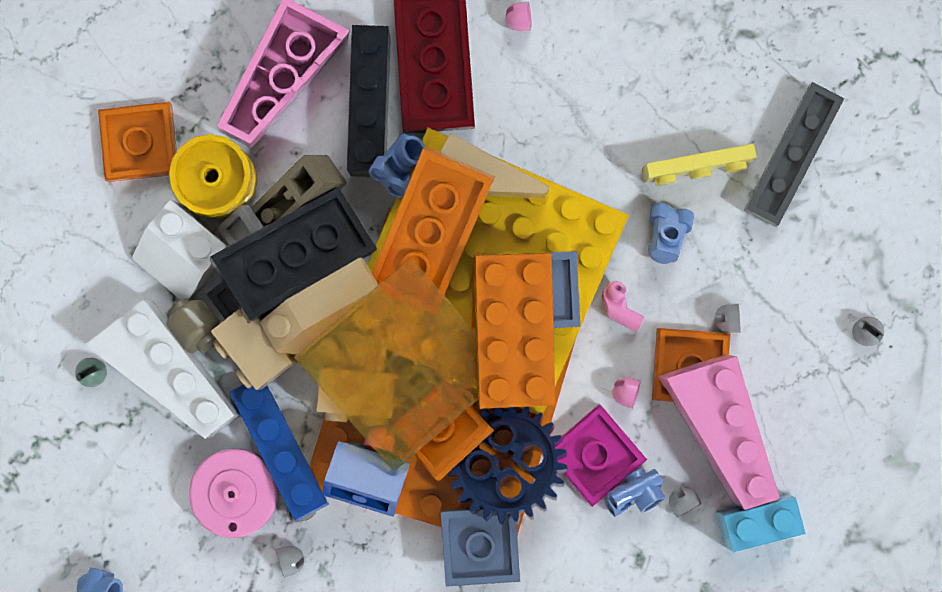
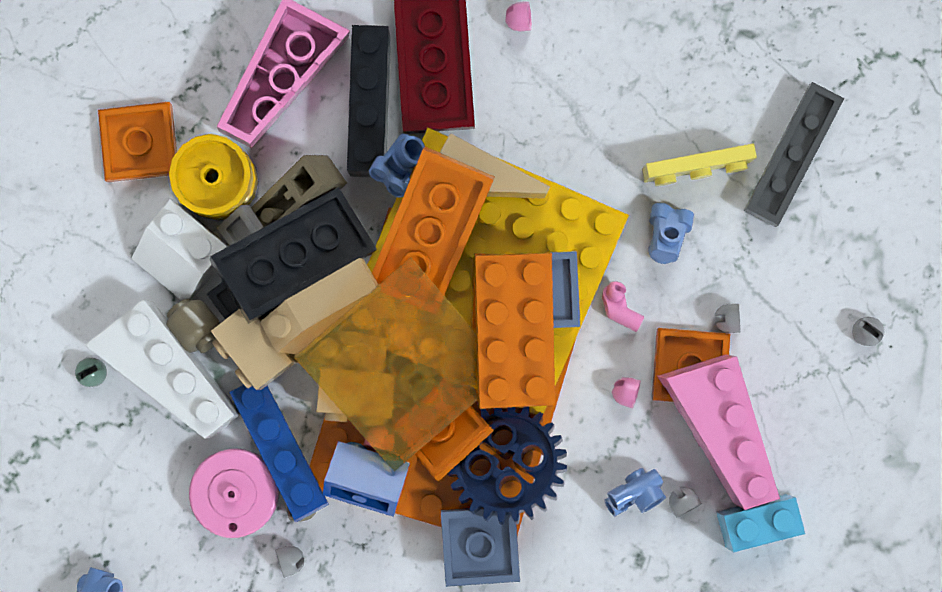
dark pink tile [555,404,648,507] -> none

